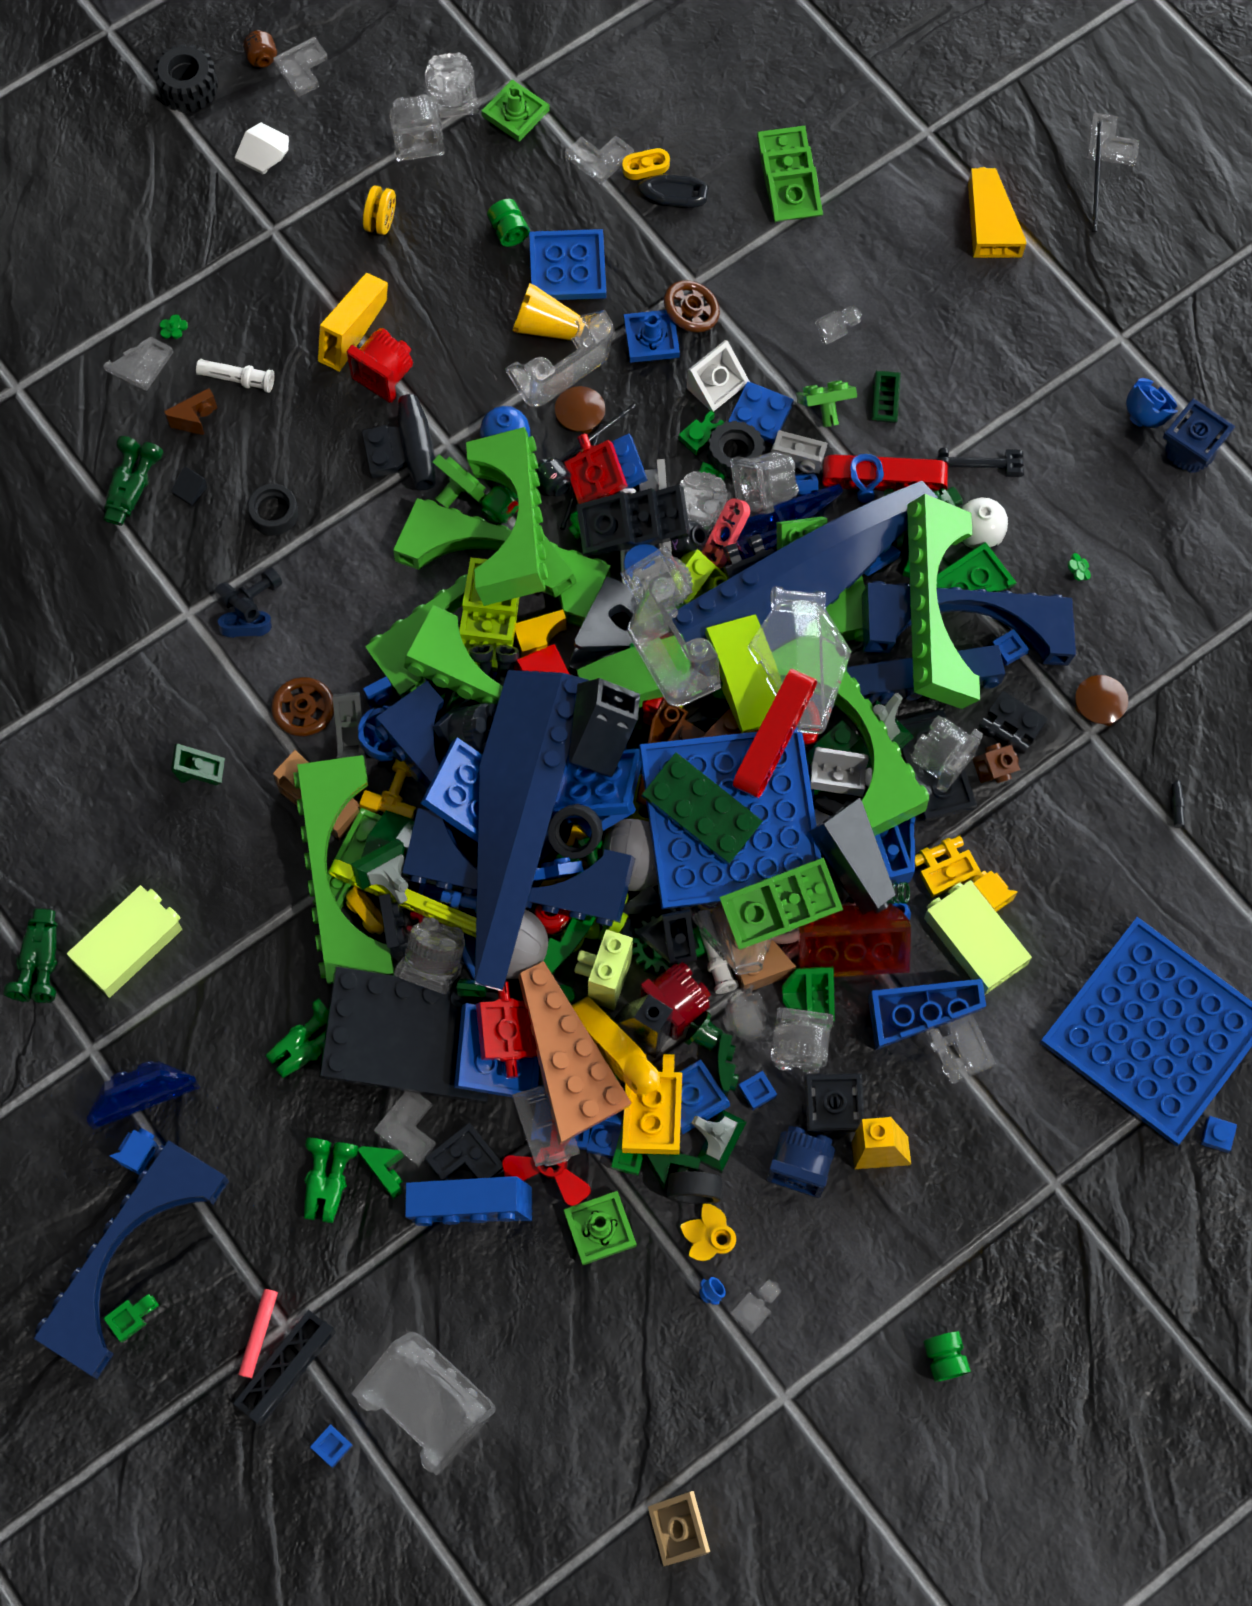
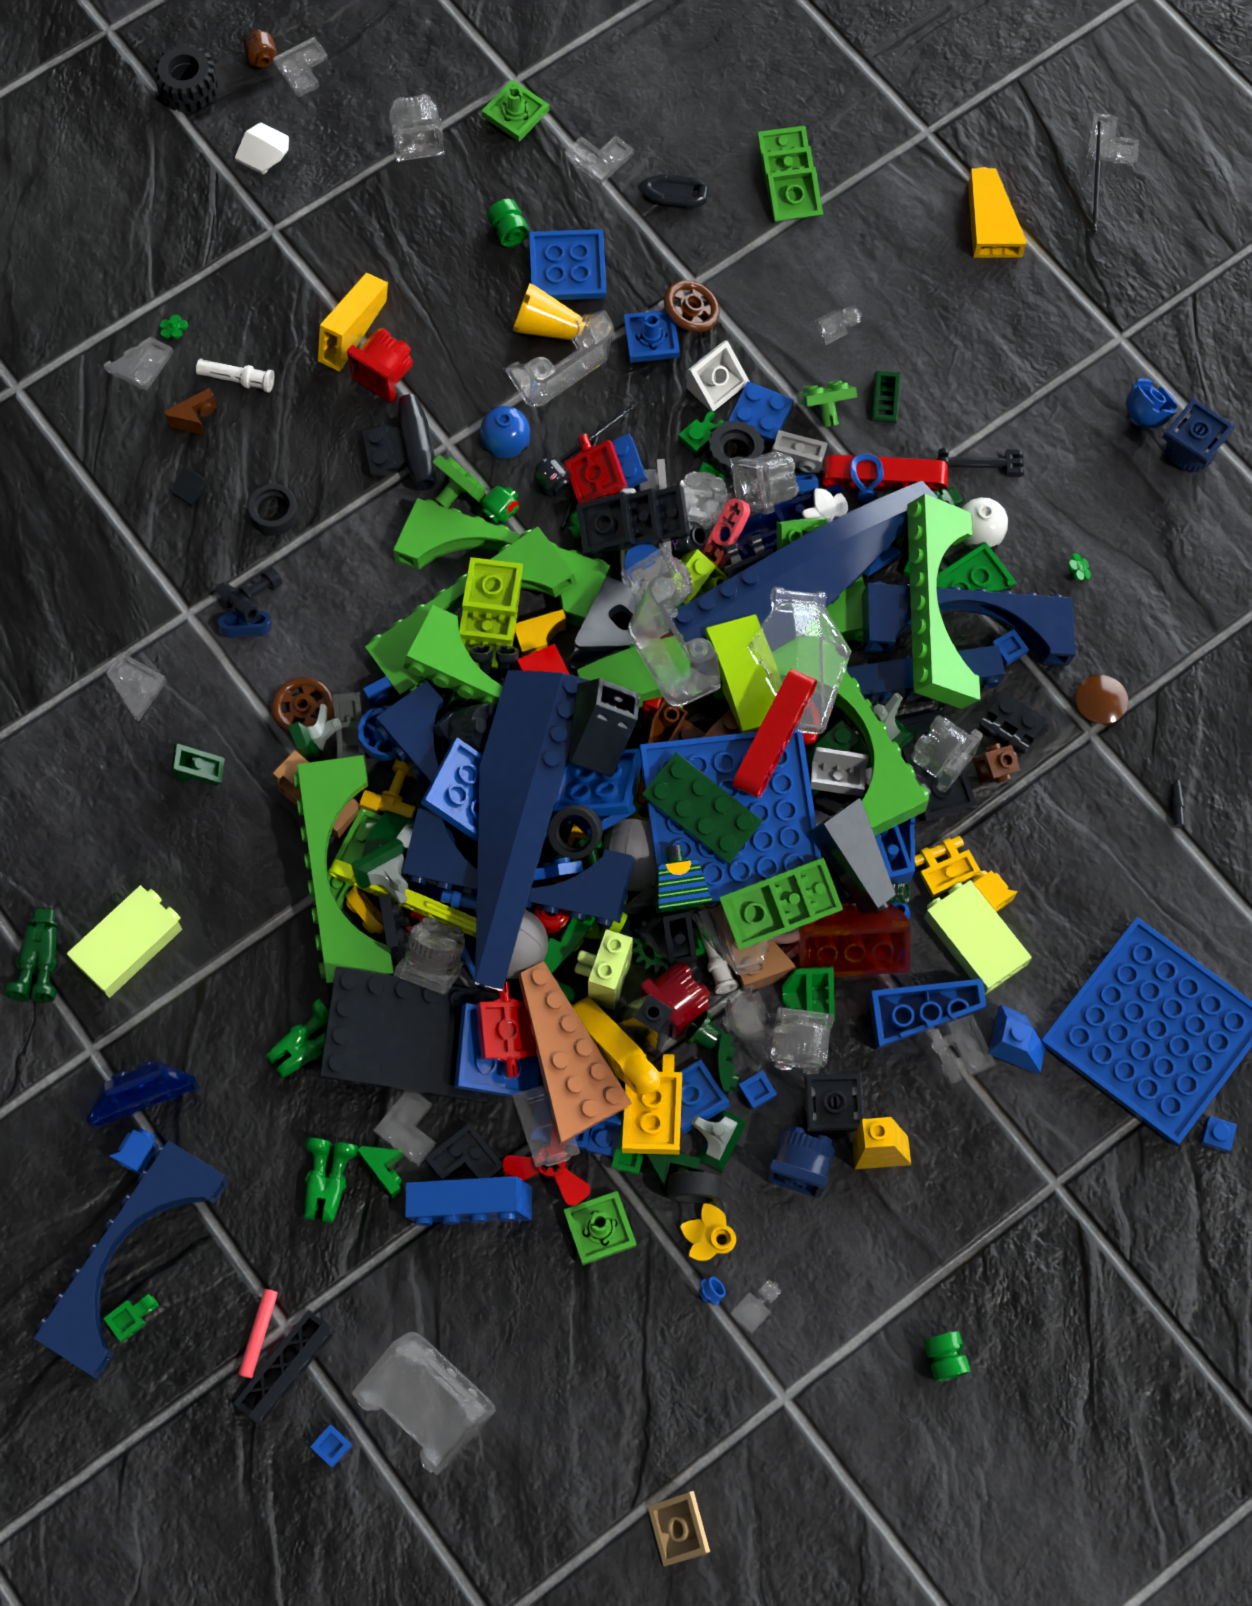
dark green piece [103,436,163,526] -> none
yellow head [363,185,396,235] -> none
clear piece [424,53,479,119] -> none
dark green slope [457,978,489,999] -> none
bright green arch [466,427,548,606] -> none
reddish brown dish [555,386,605,434] -> none
yellow plate [622,148,670,180] -> none
none -> clear wing [107,652,167,721]
none -> piece [288,704,343,763]
none -> torso [655,845,712,913]
none -> white plate [802,488,848,523]
none -> blue slope [988,1005,1046,1074]

